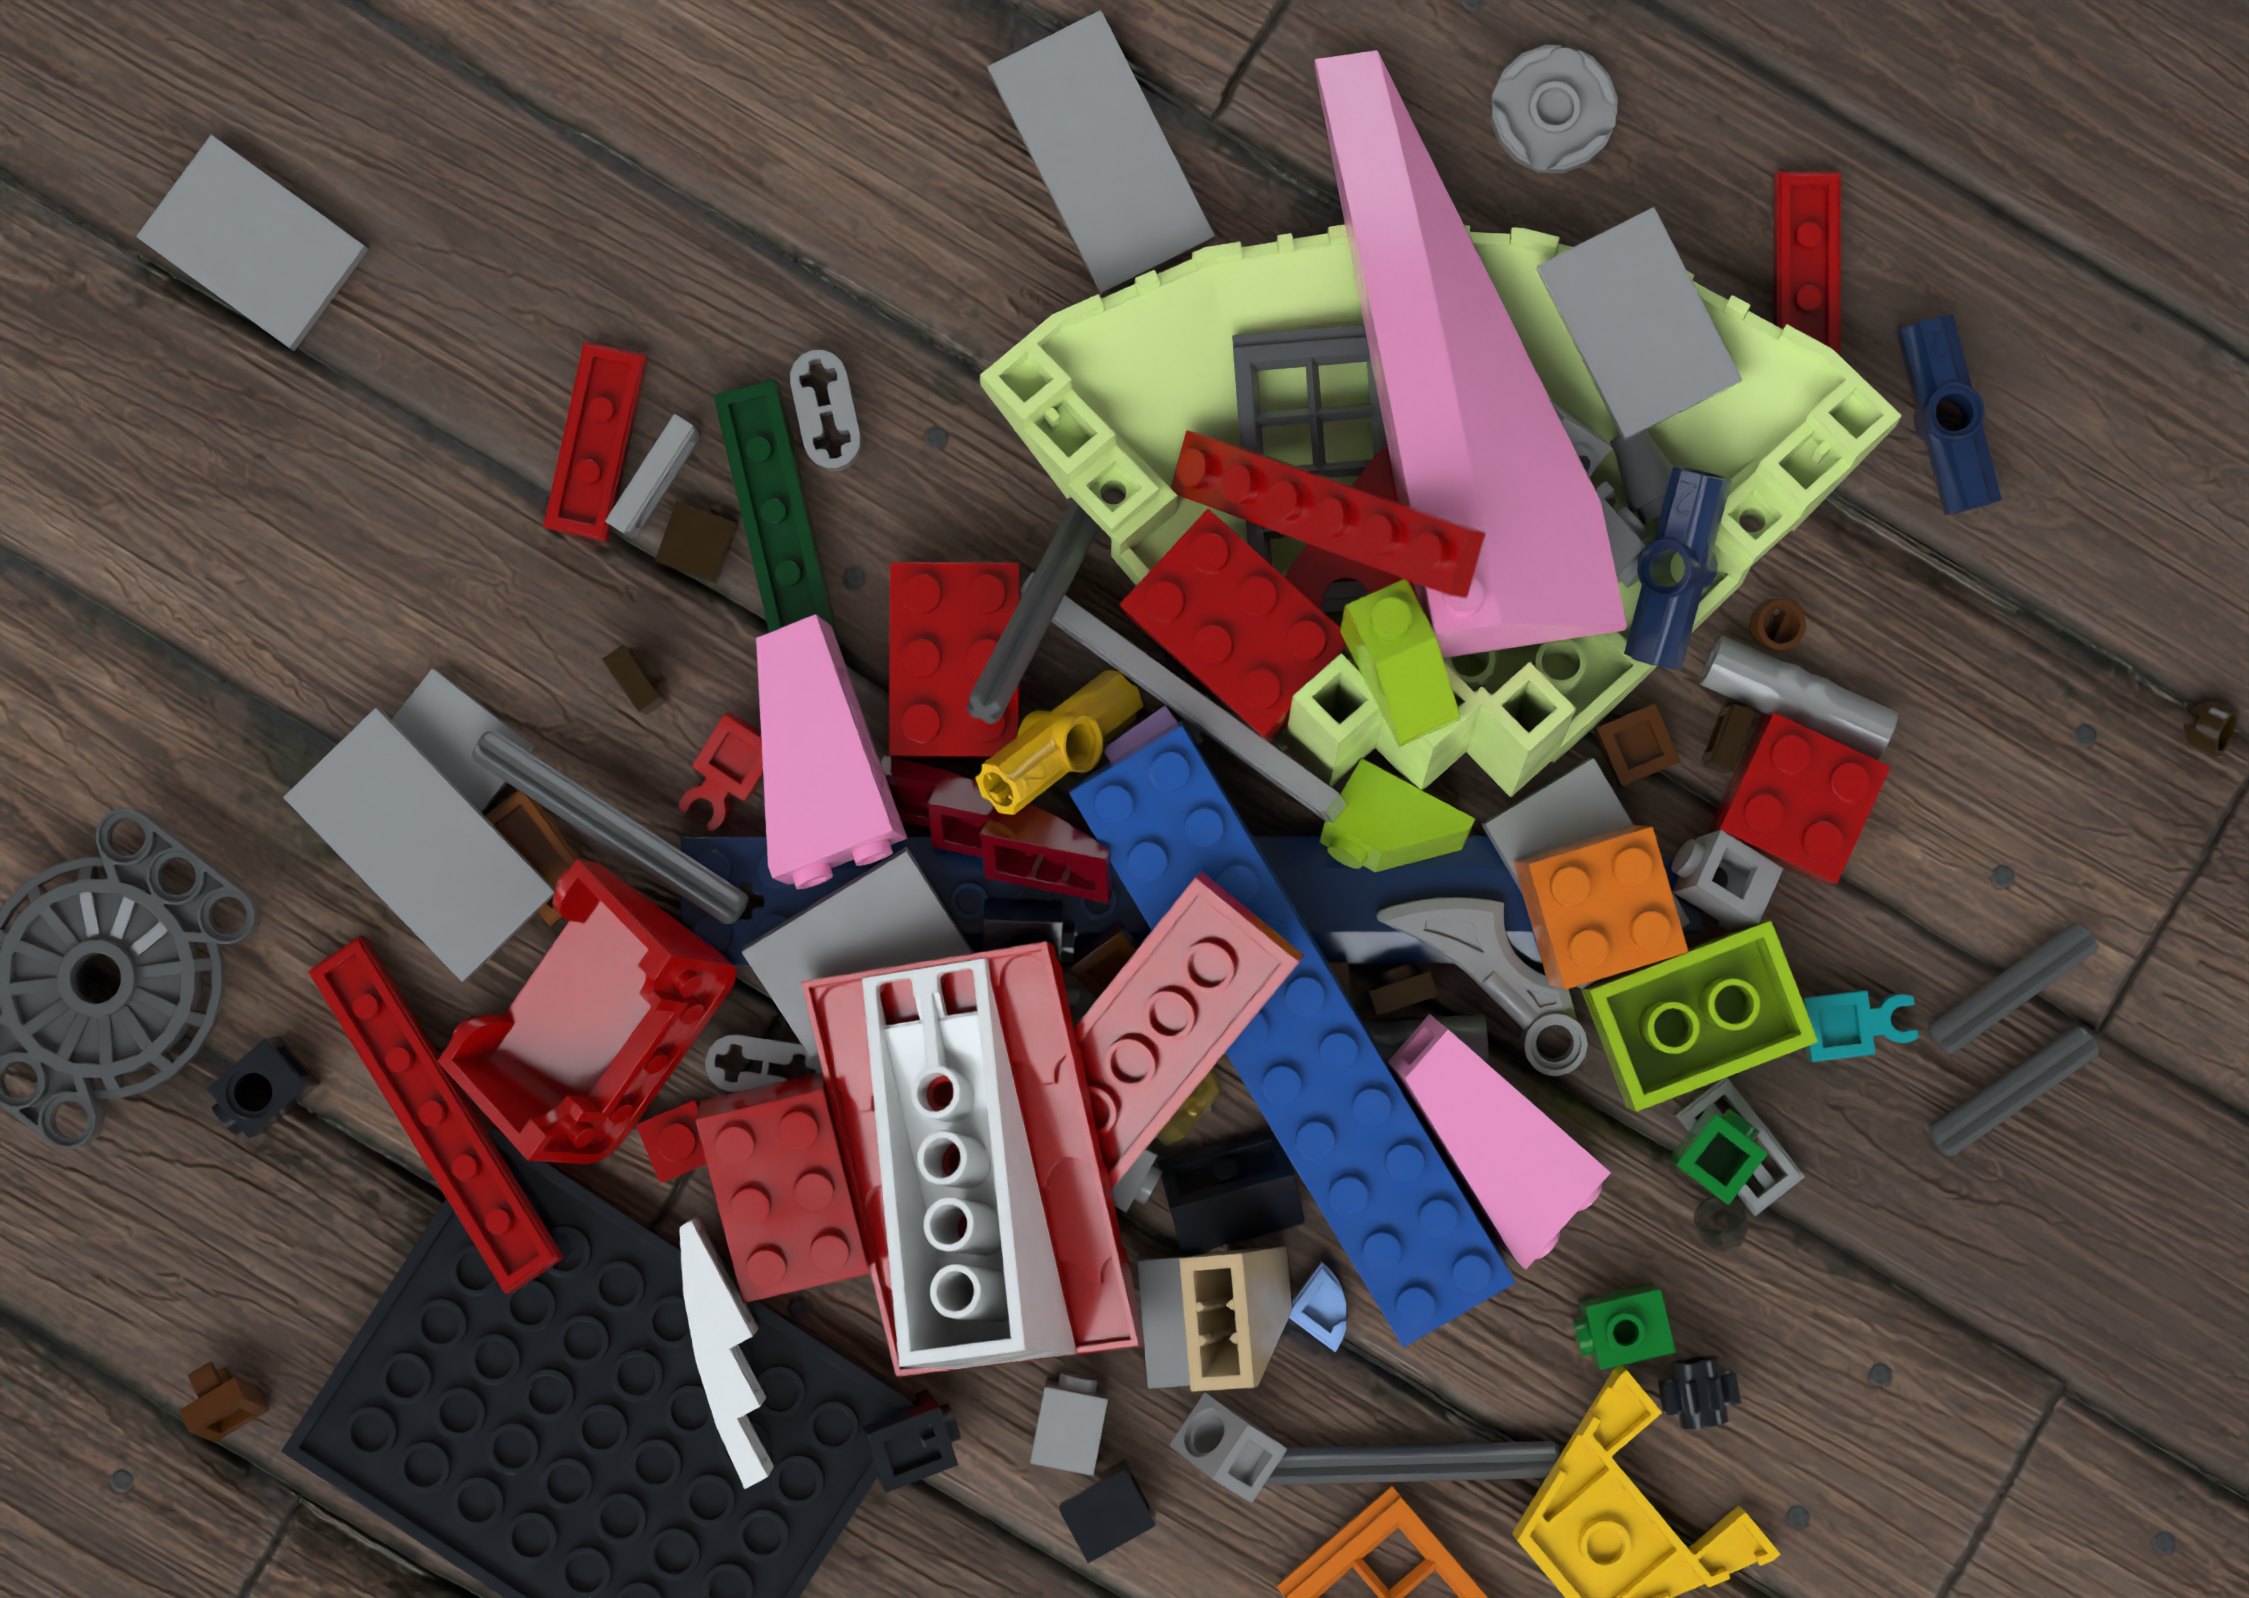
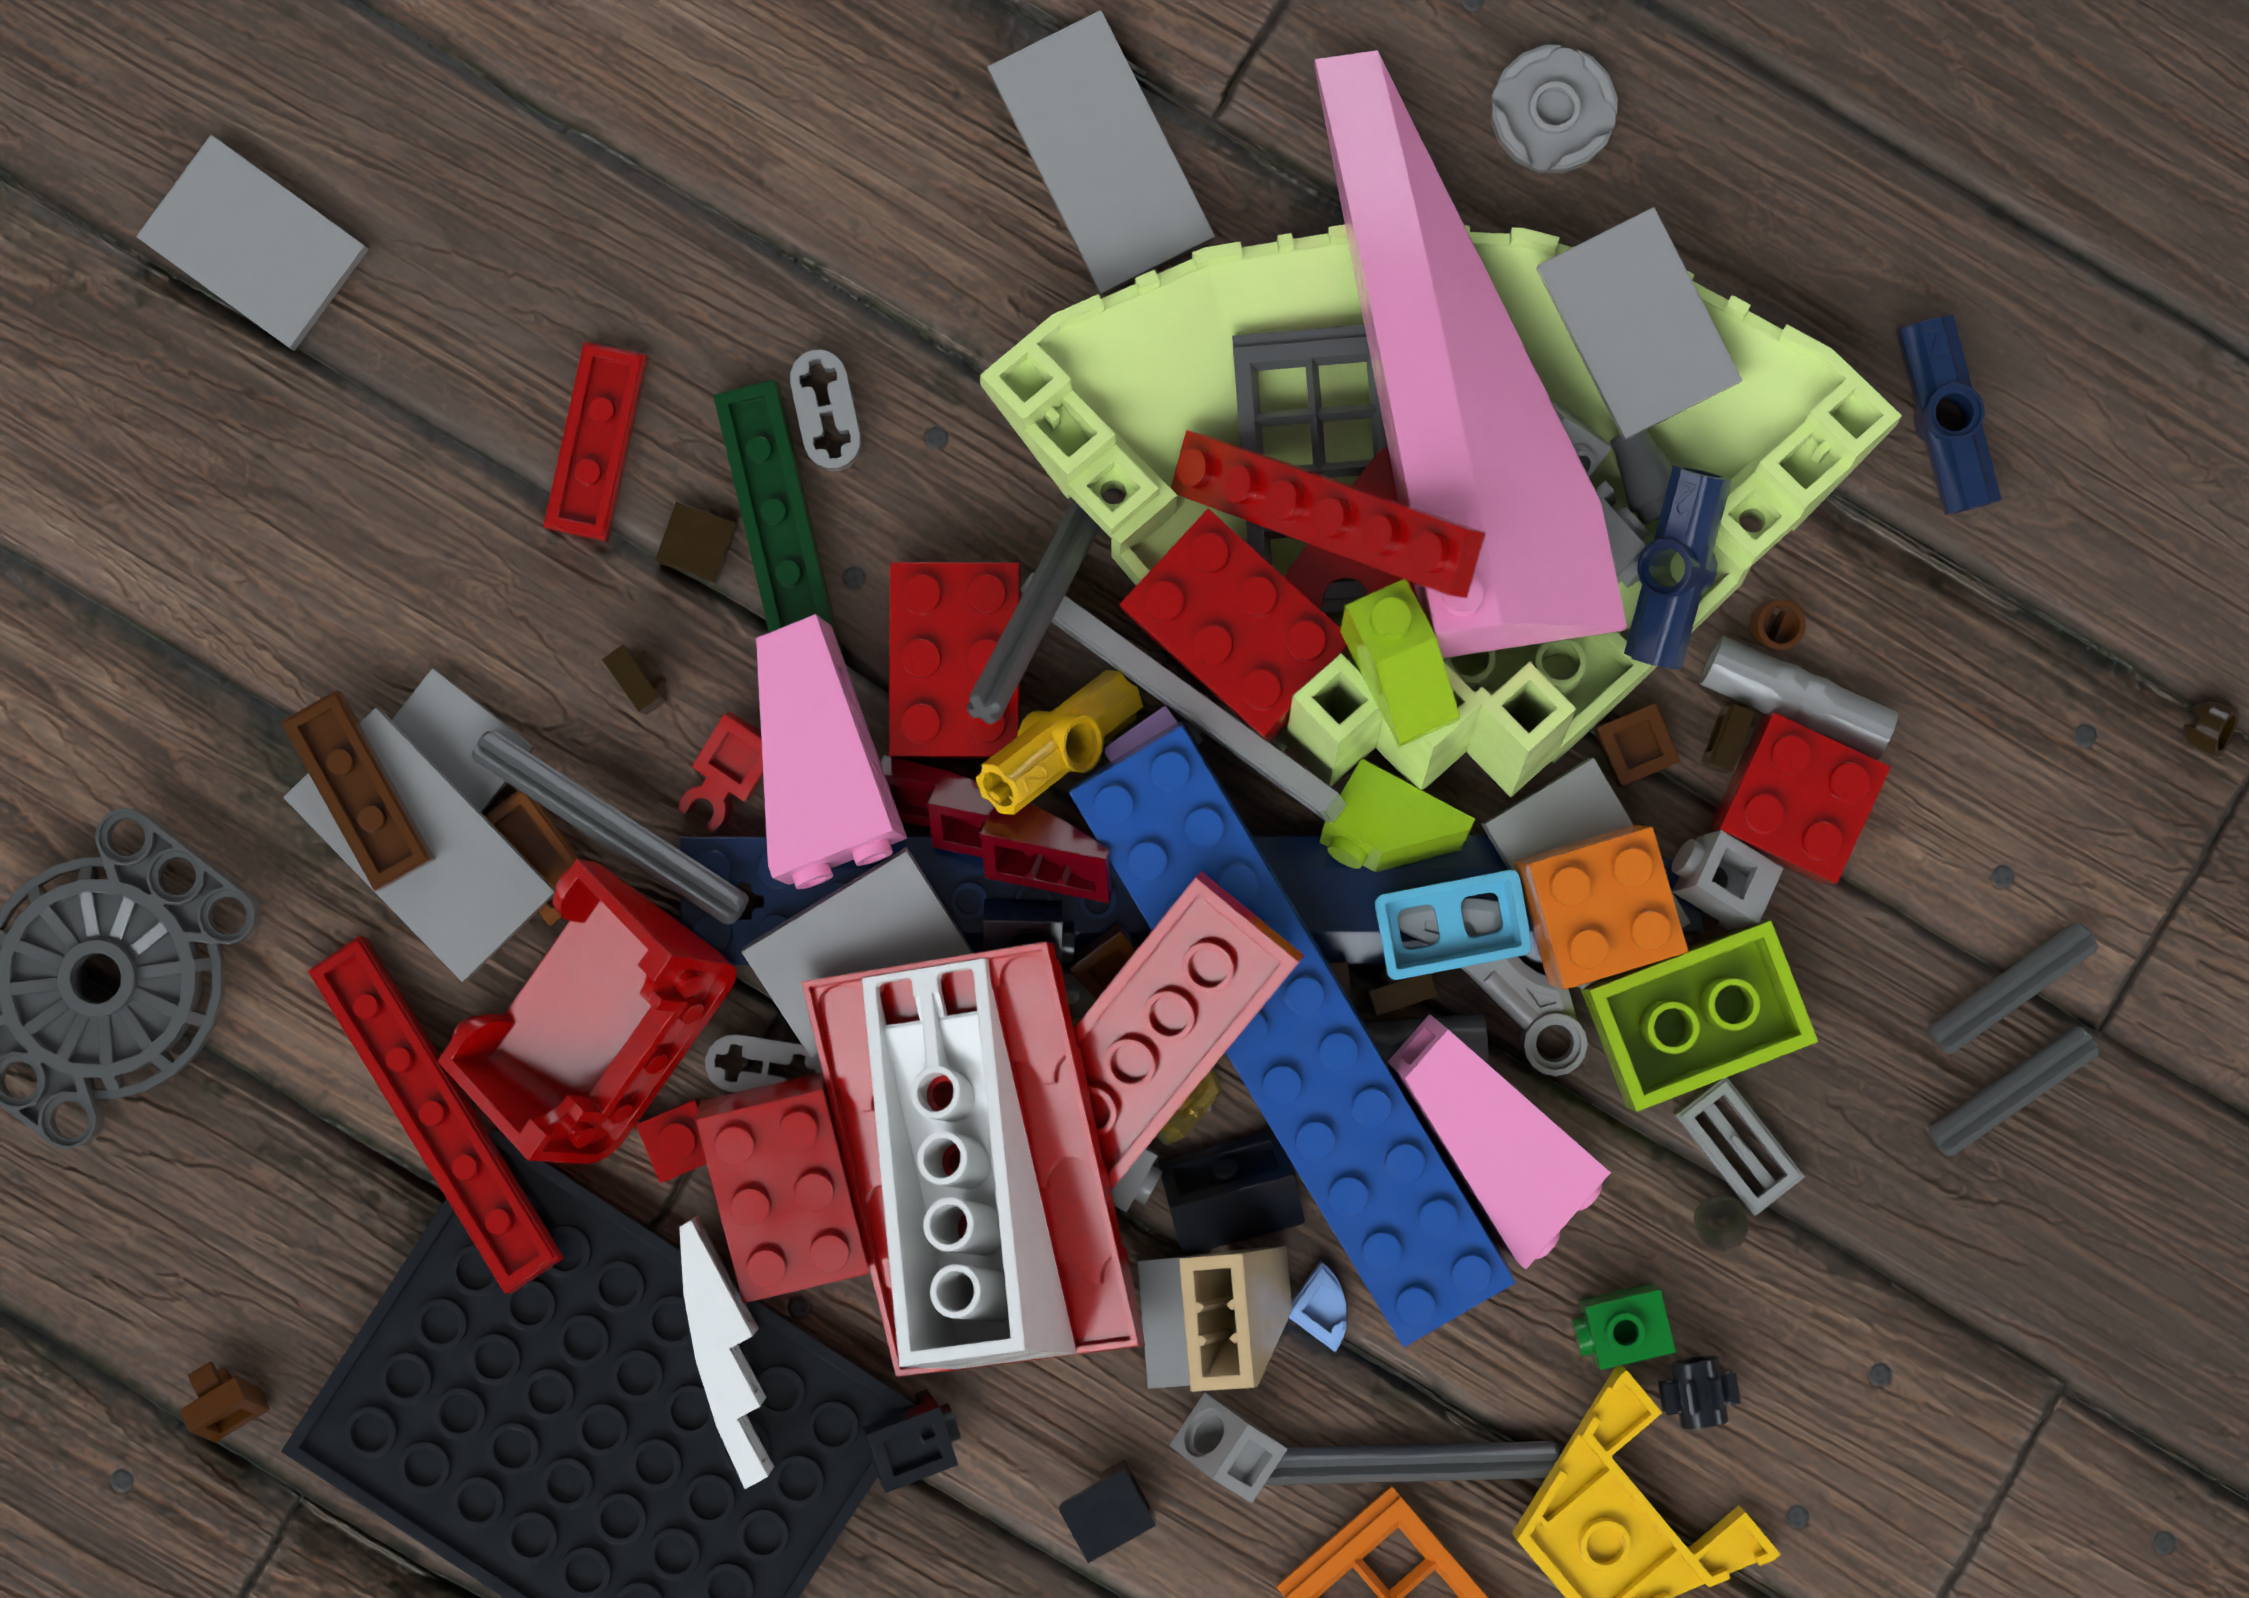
black brick [206,1036,321,1138] -> none
light grey tile [605,413,701,539] -> none
light grey brick [1030,1372,1109,1476] -> none
green brick [1668,1108,1768,1205] -> none
red tile [1773,172,1841,357] -> none
teal plate [1802,990,1919,1062] -> none
none -> reddish brown tile [280,690,435,891]
none -> medium azure piece [1375,870,1532,980]

